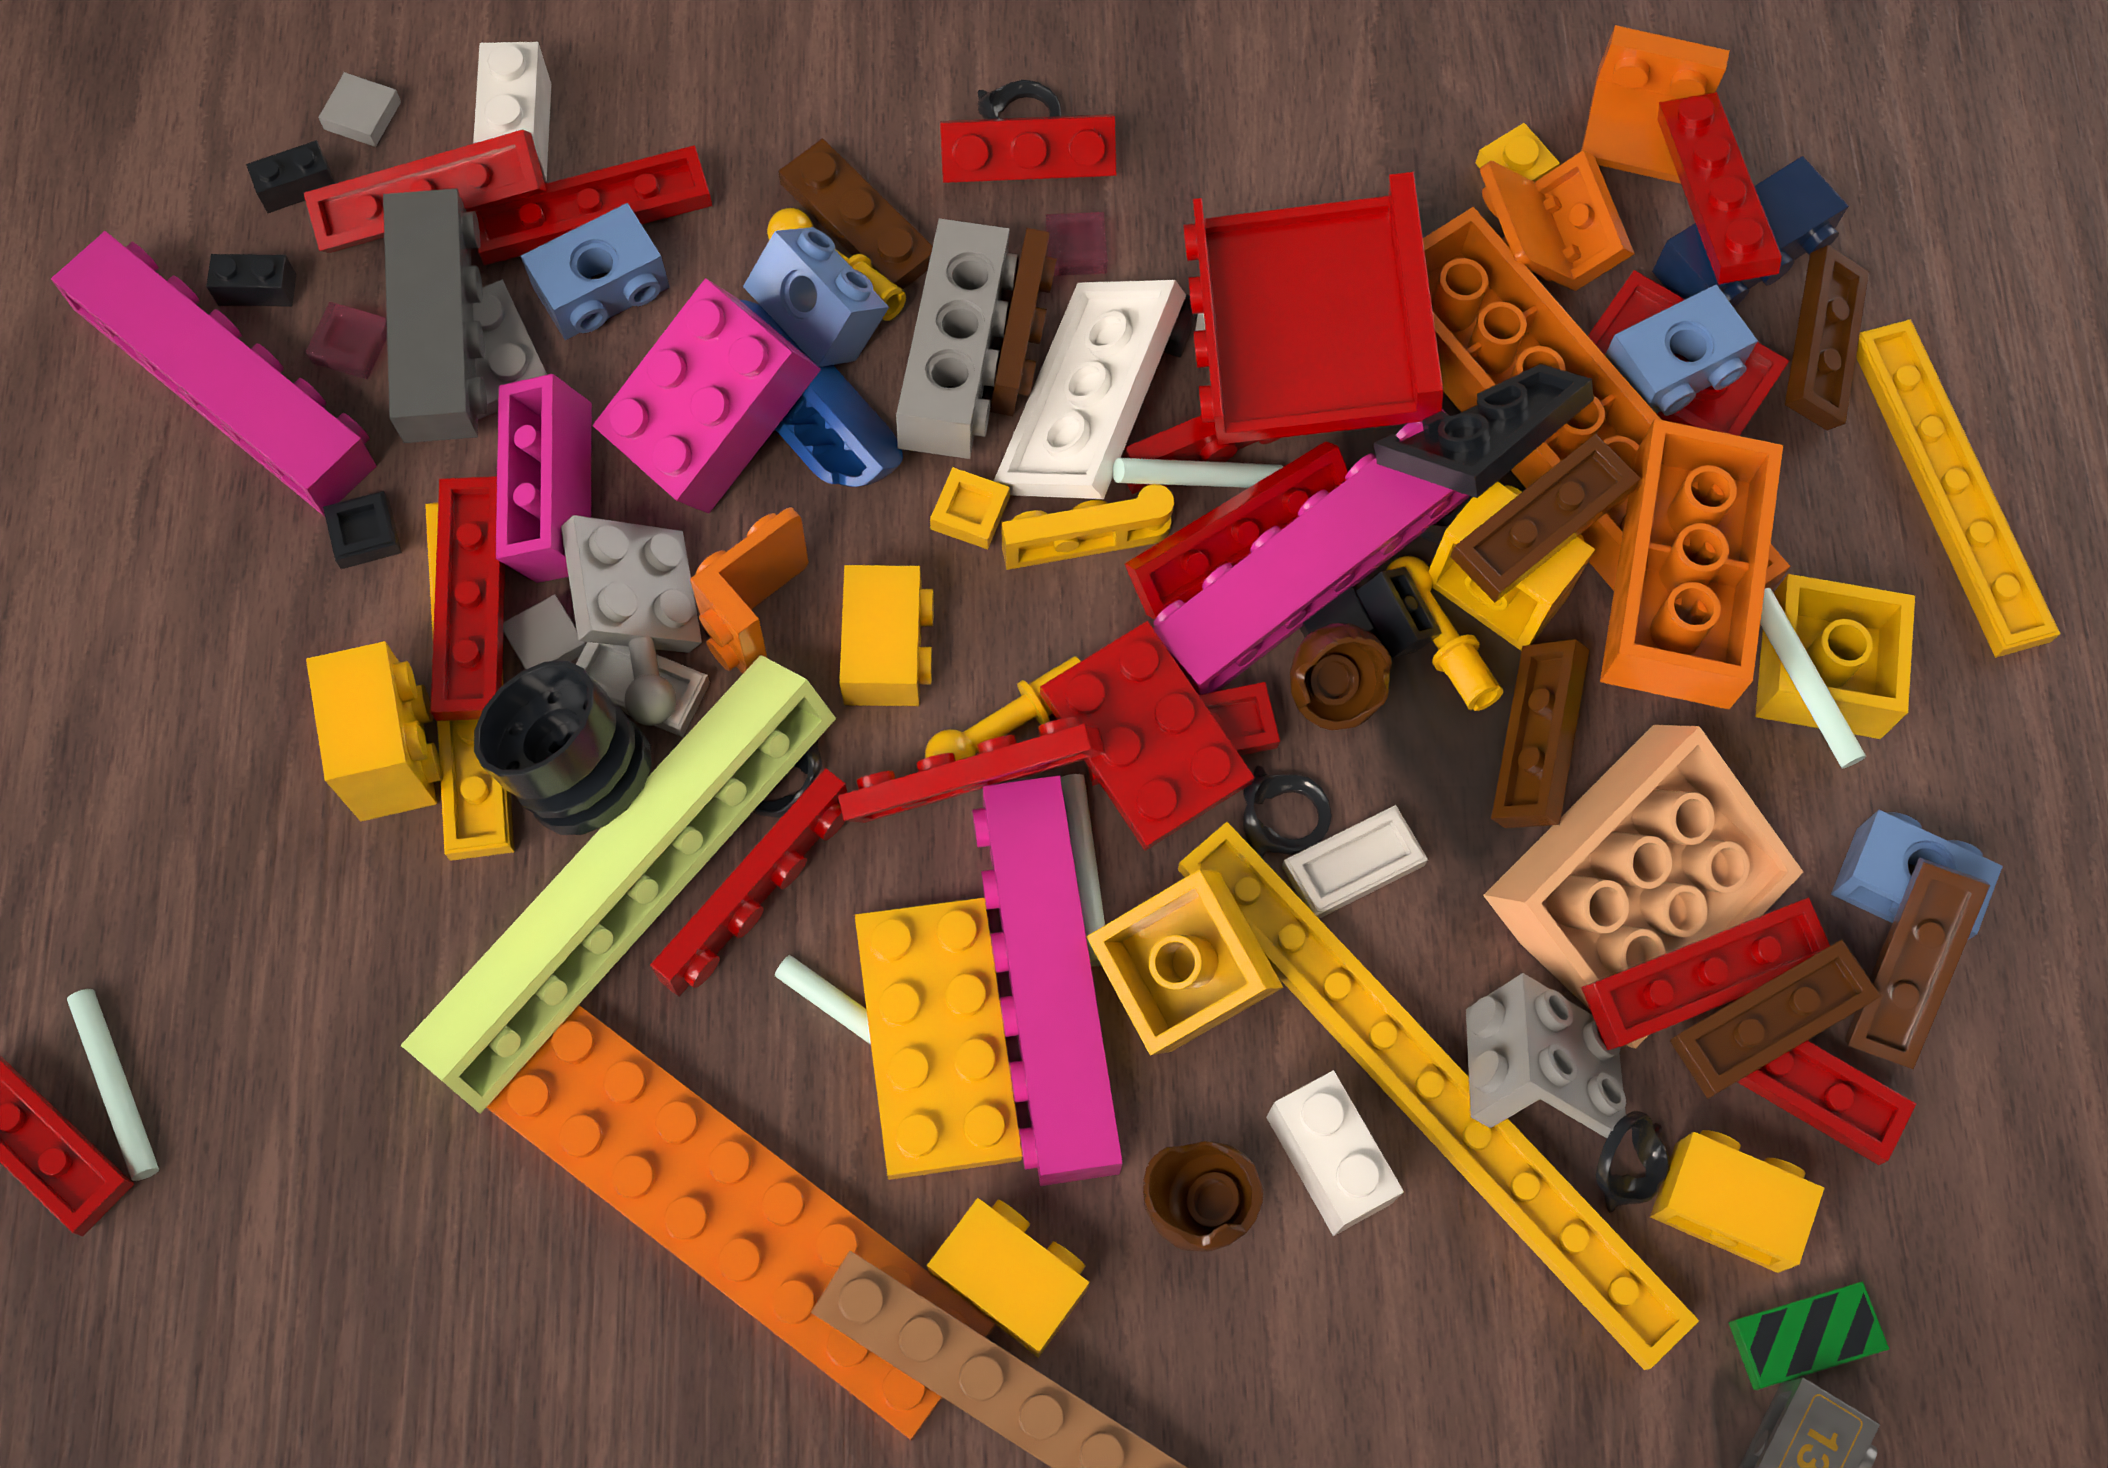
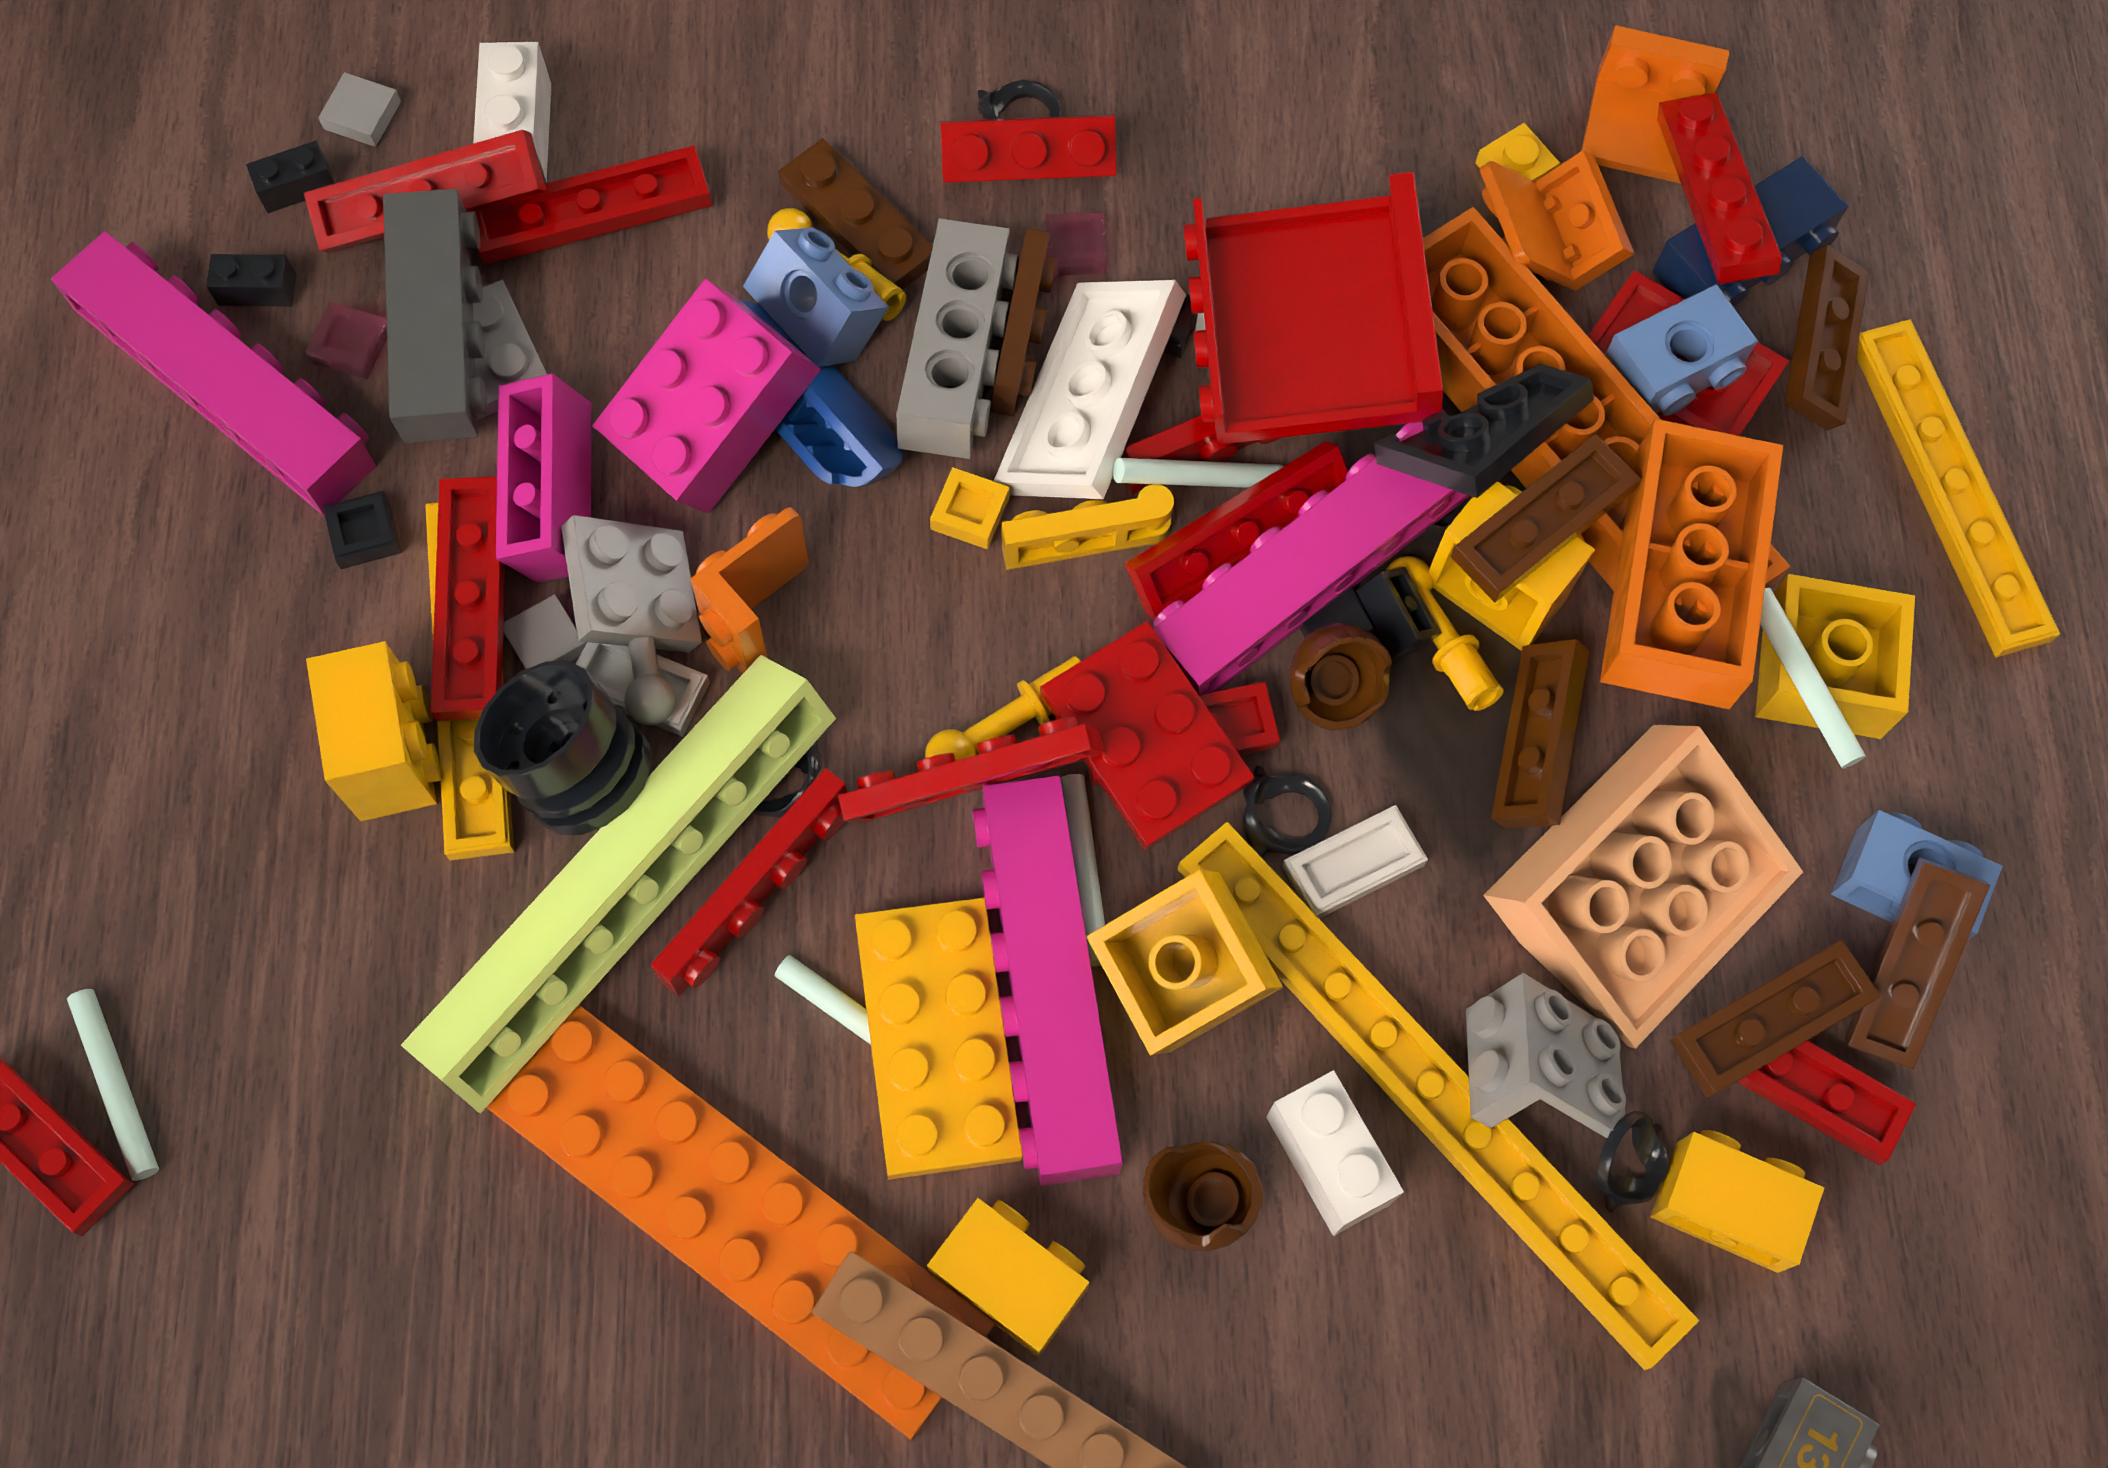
medium blue brick [521,203,670,340] -> none
yellow brick [840,565,934,706] -> none
red plate [1581,897,1830,1050] -> none
green tile [1728,1281,1889,1390] -> none

